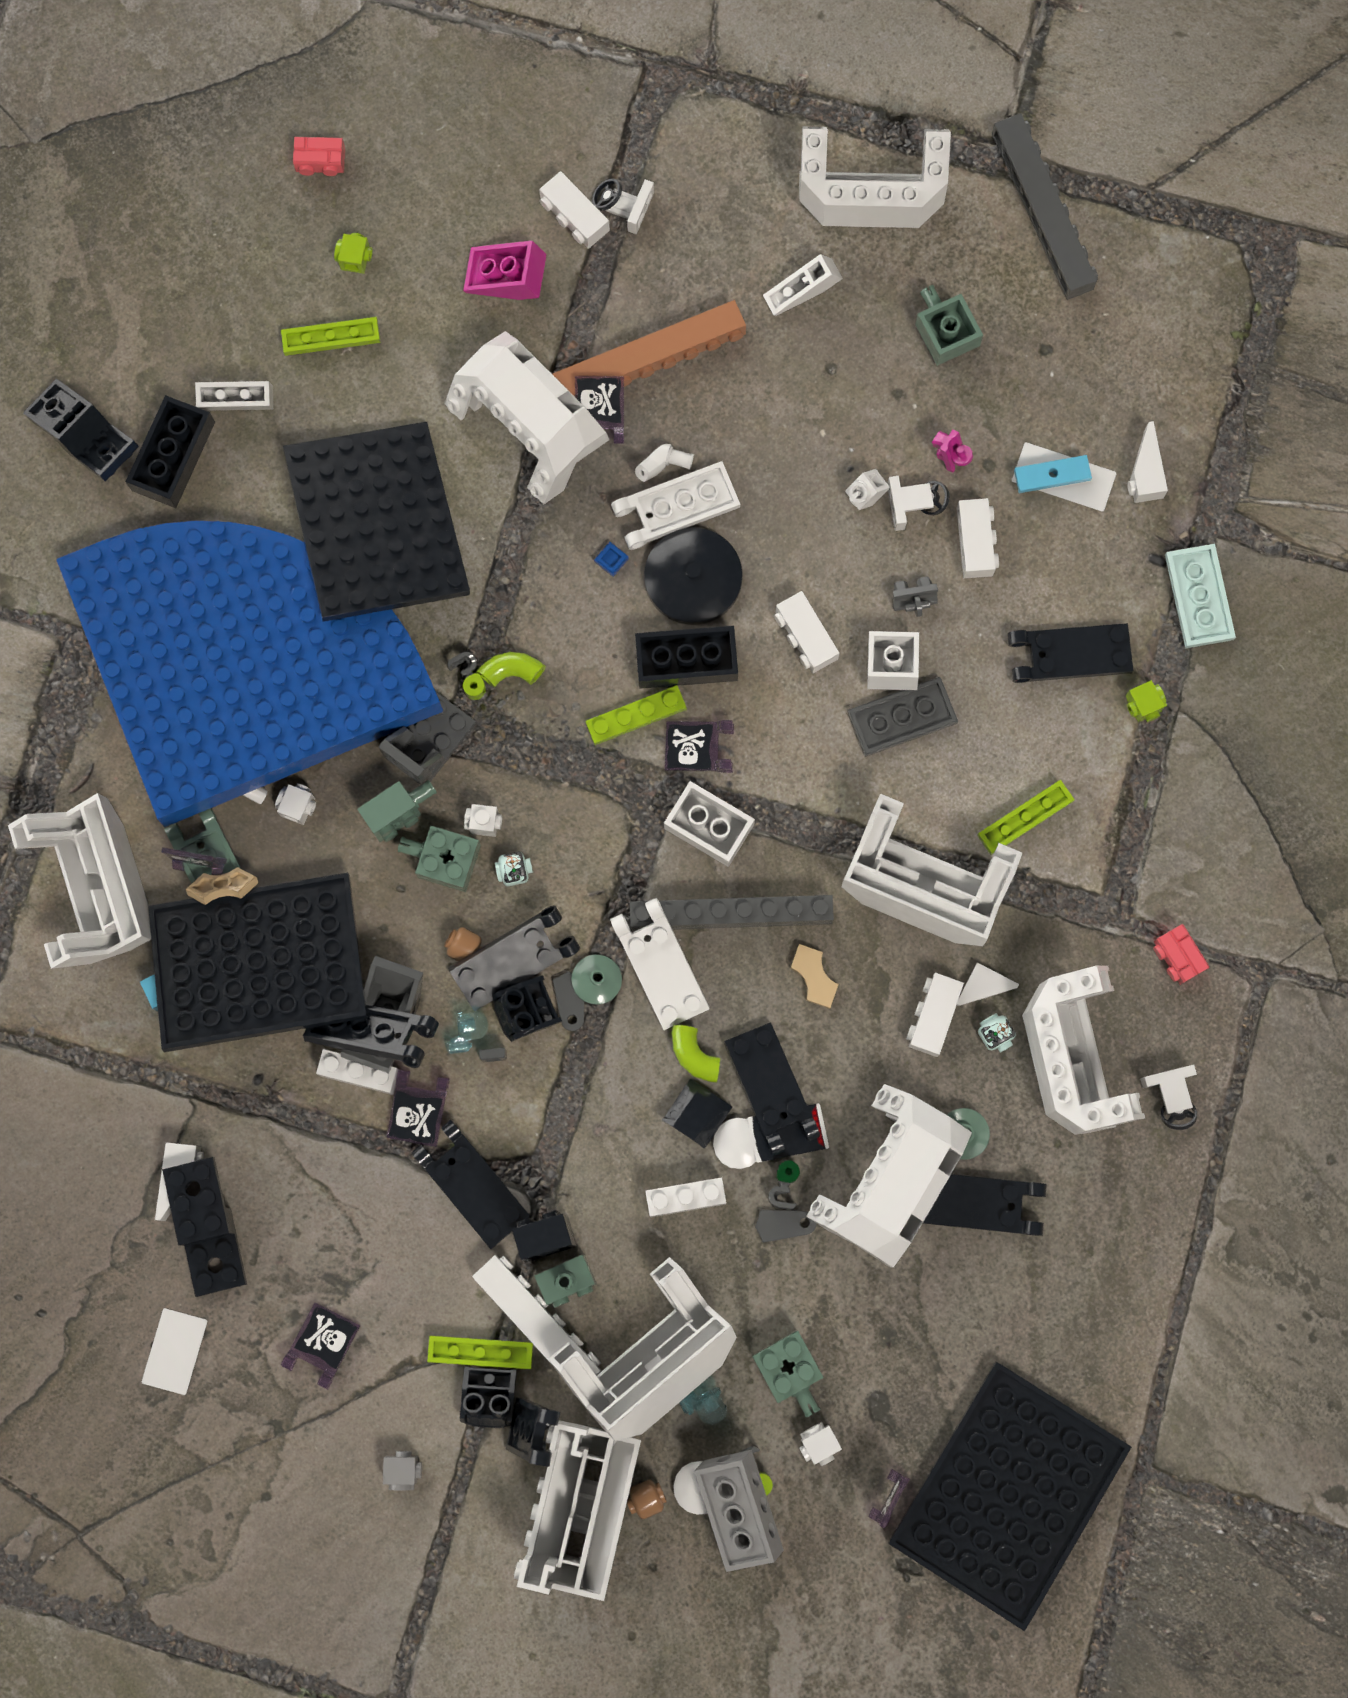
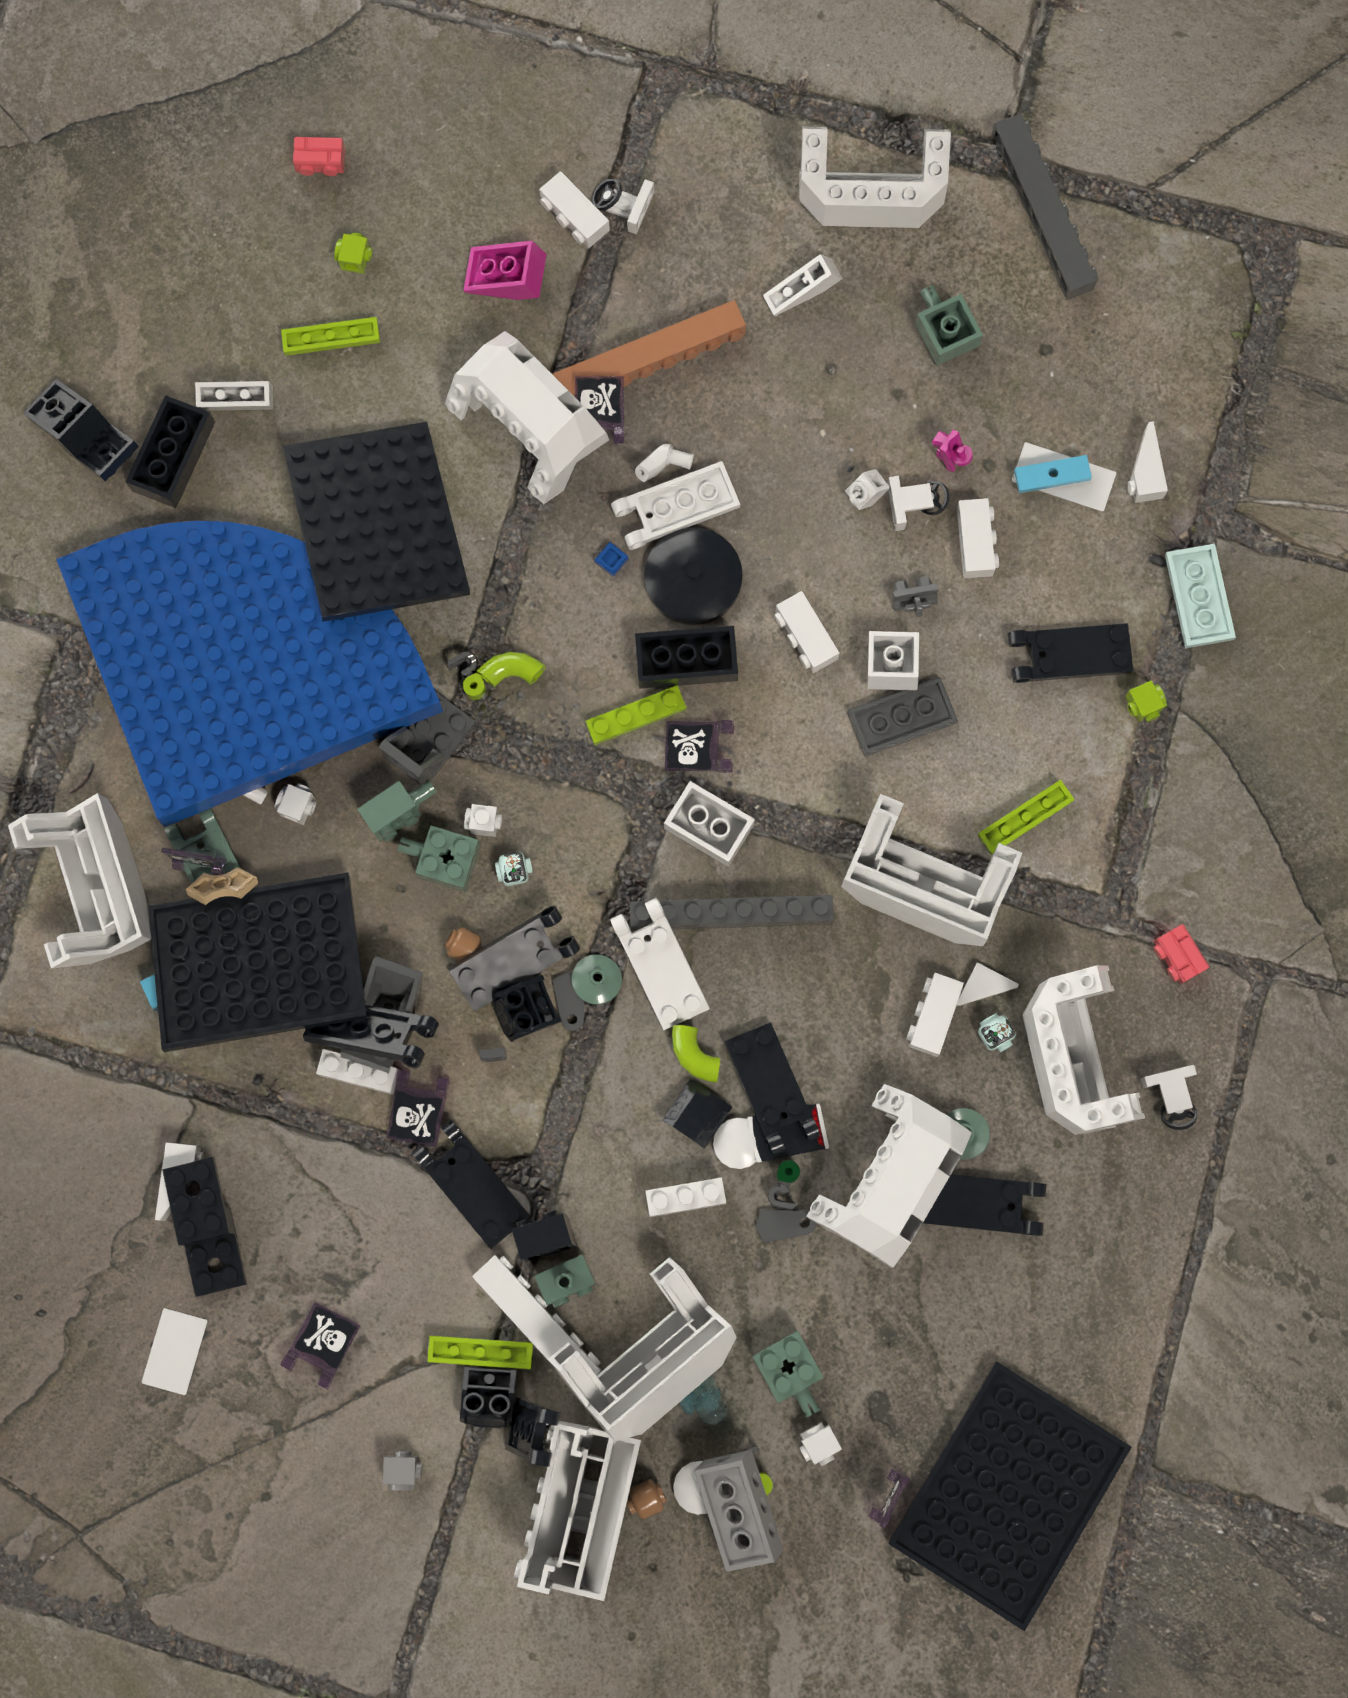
clear light blue piece [445,1011,489,1054] -> none
tan tile [791,944,839,1009] -> none

